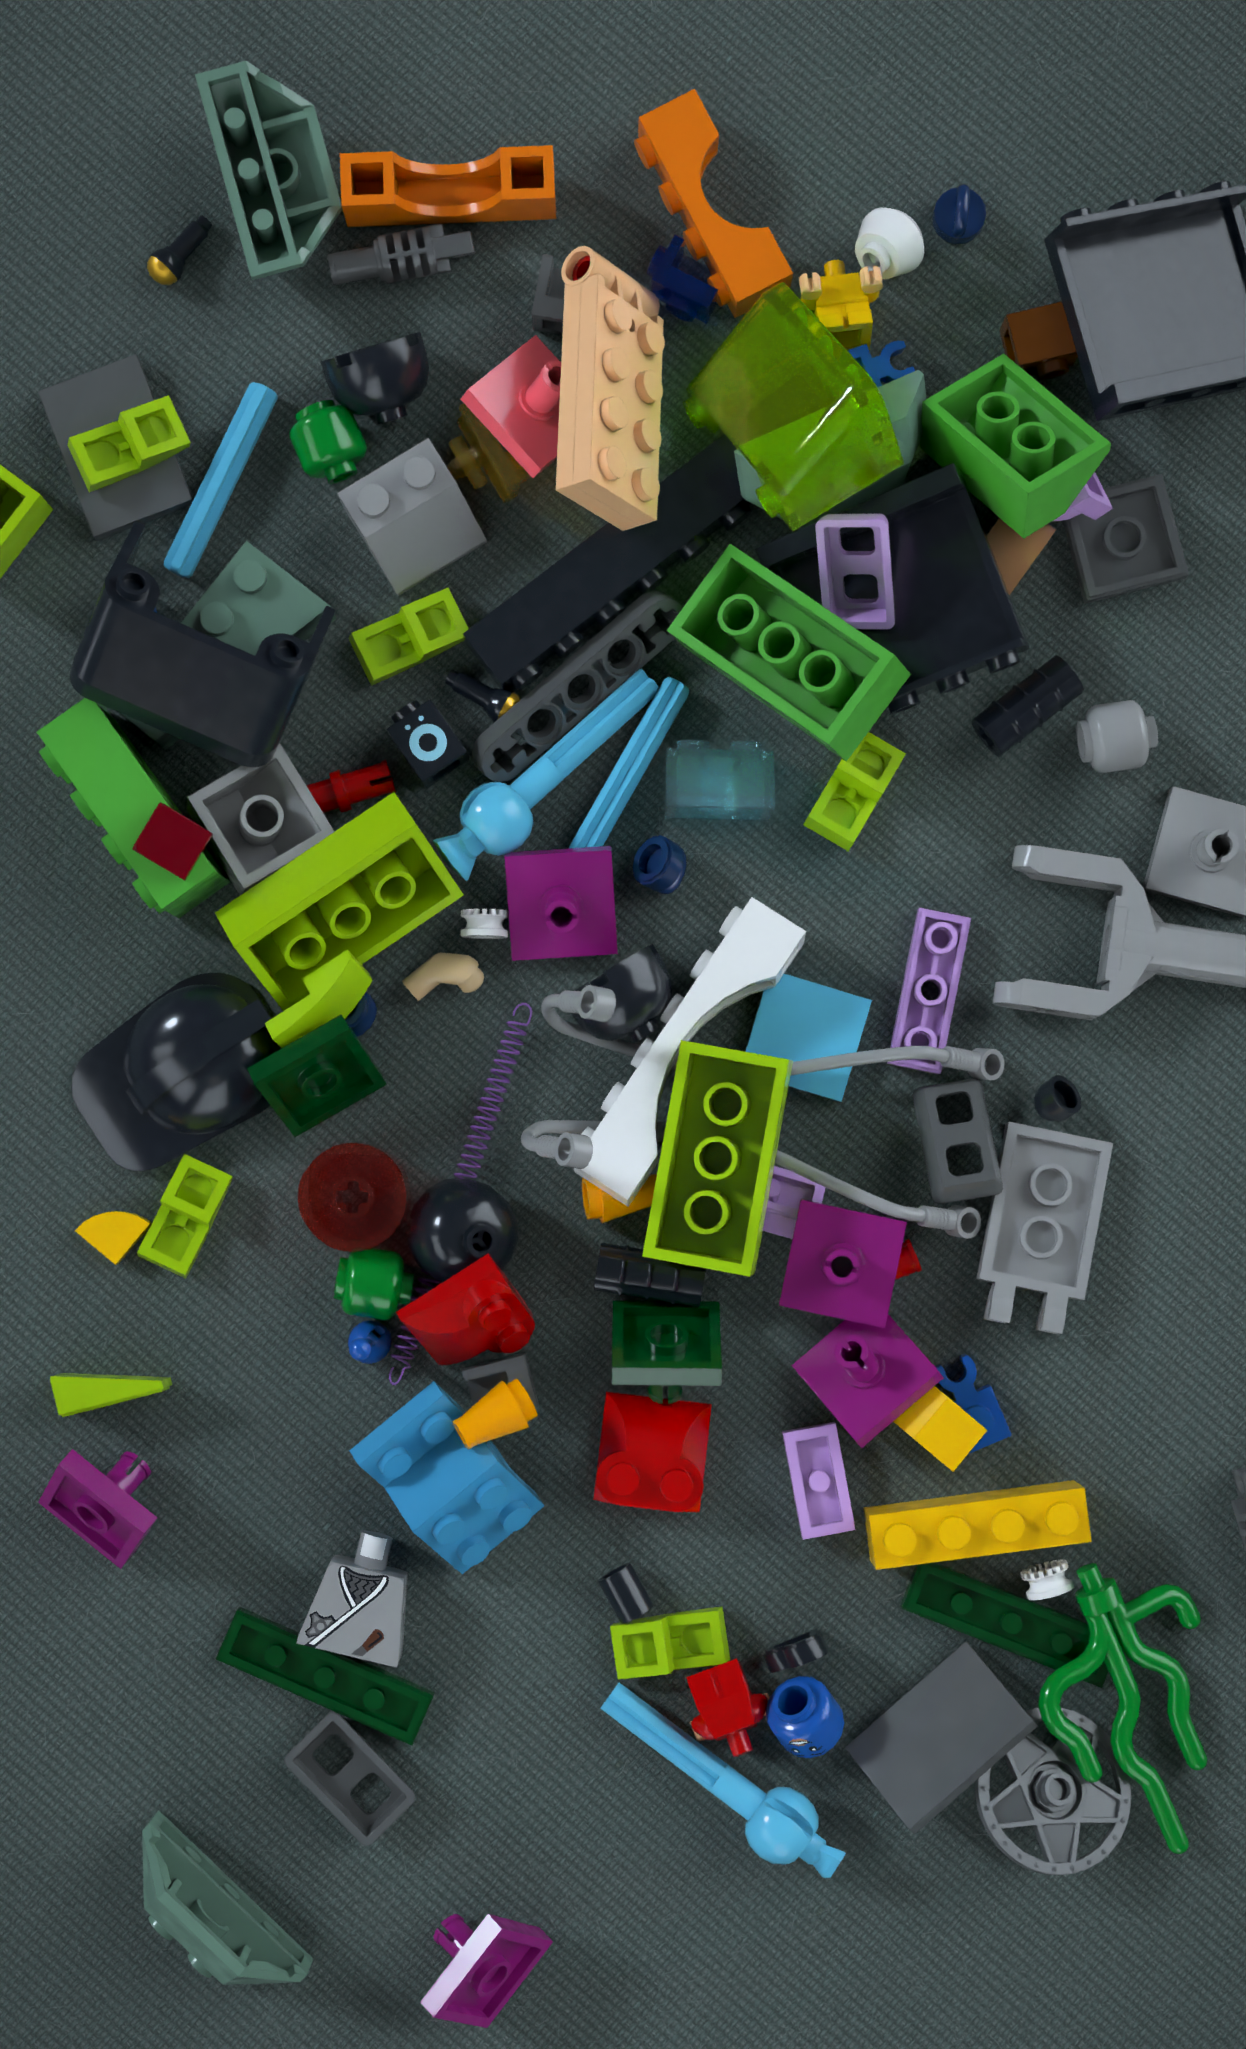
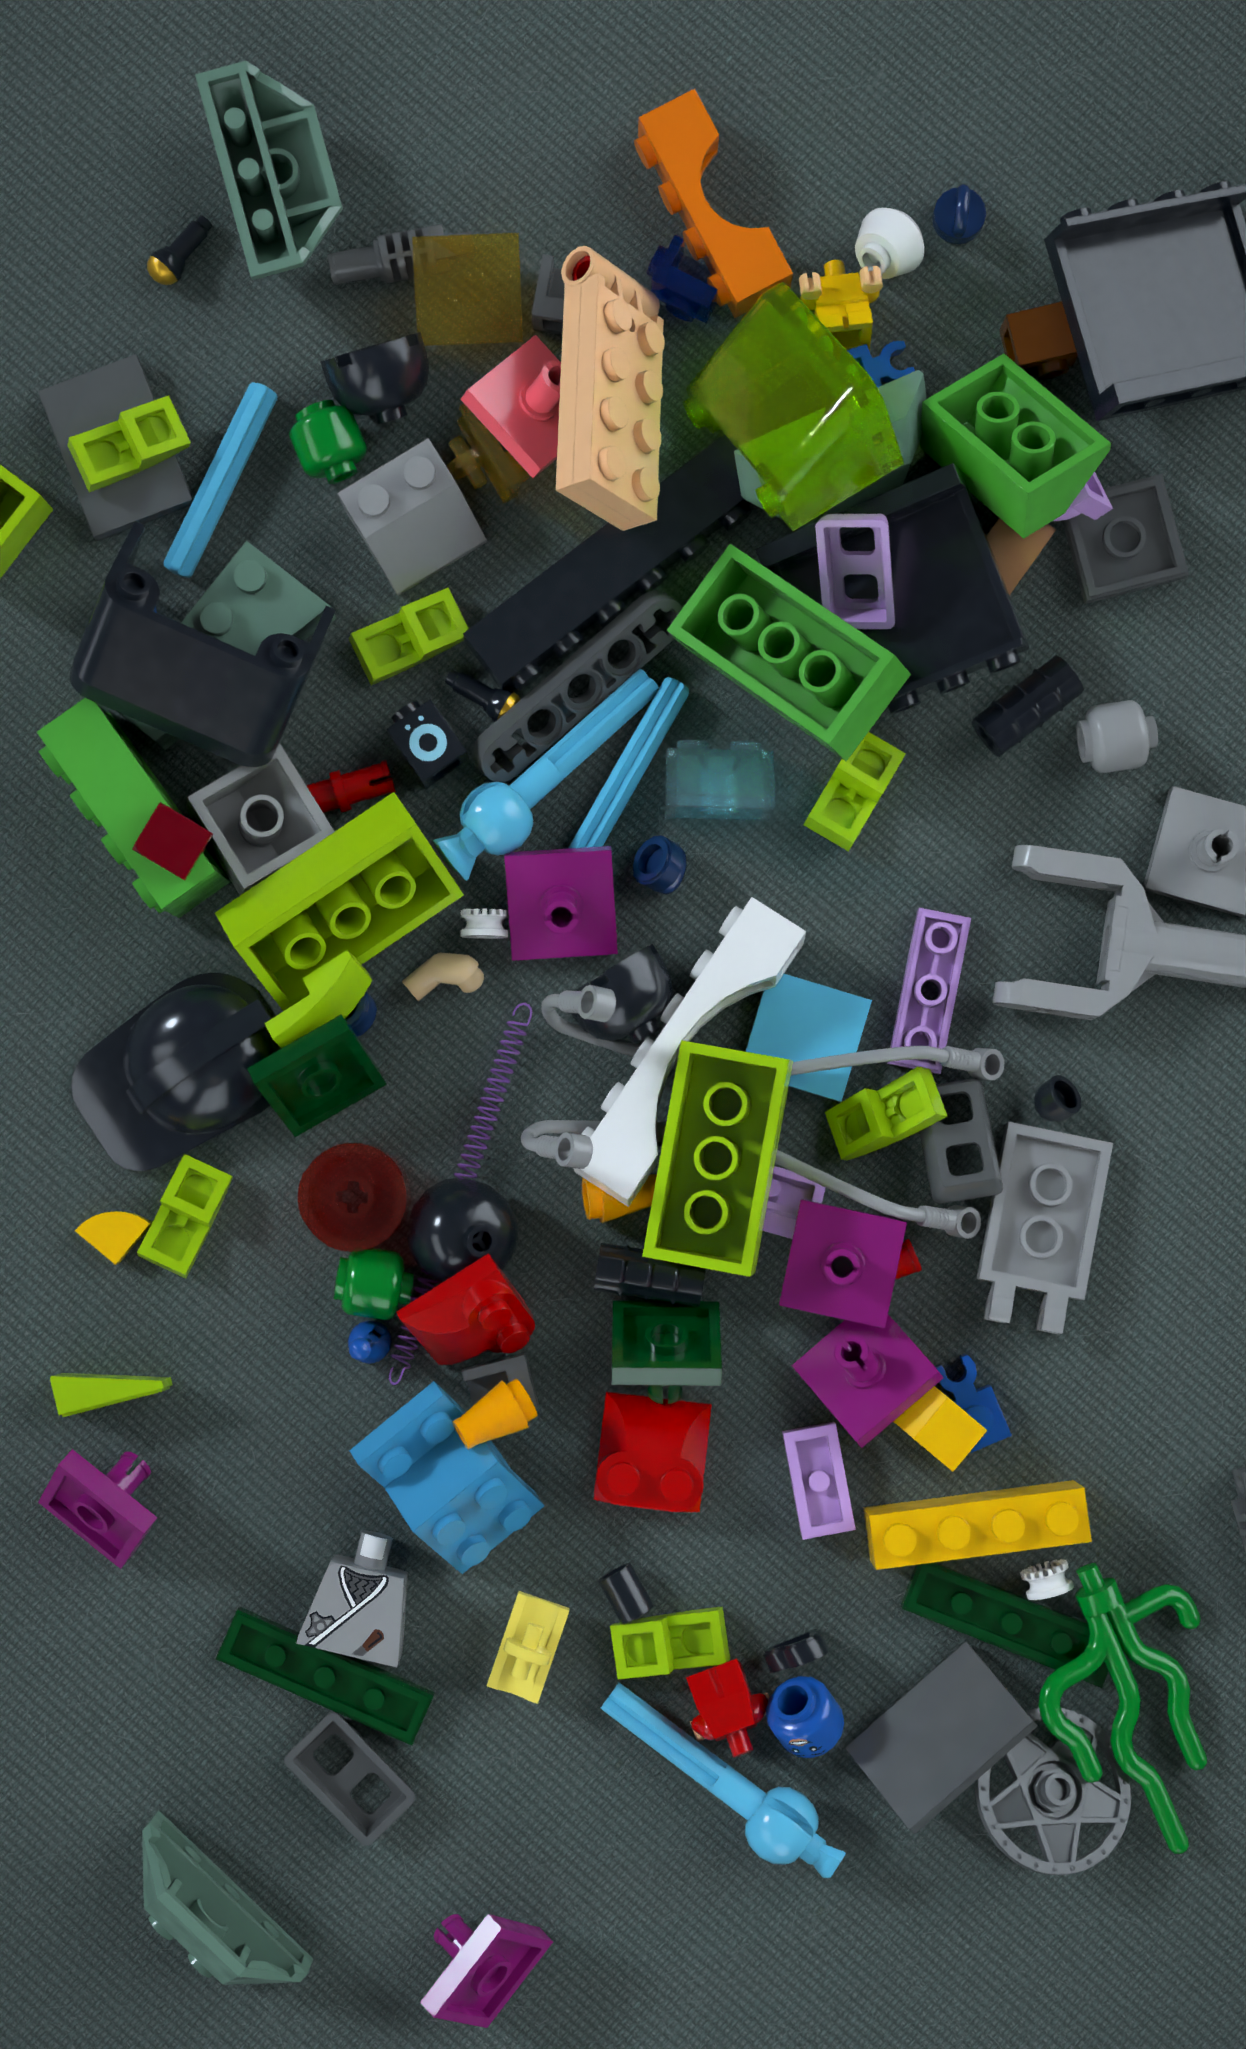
orange arch [340,145,556,227] -> none
none -> clear yellow tile [412,232,523,346]
none -> light yellow hips [487,1591,570,1704]
none -> lime slope [825,1066,947,1161]

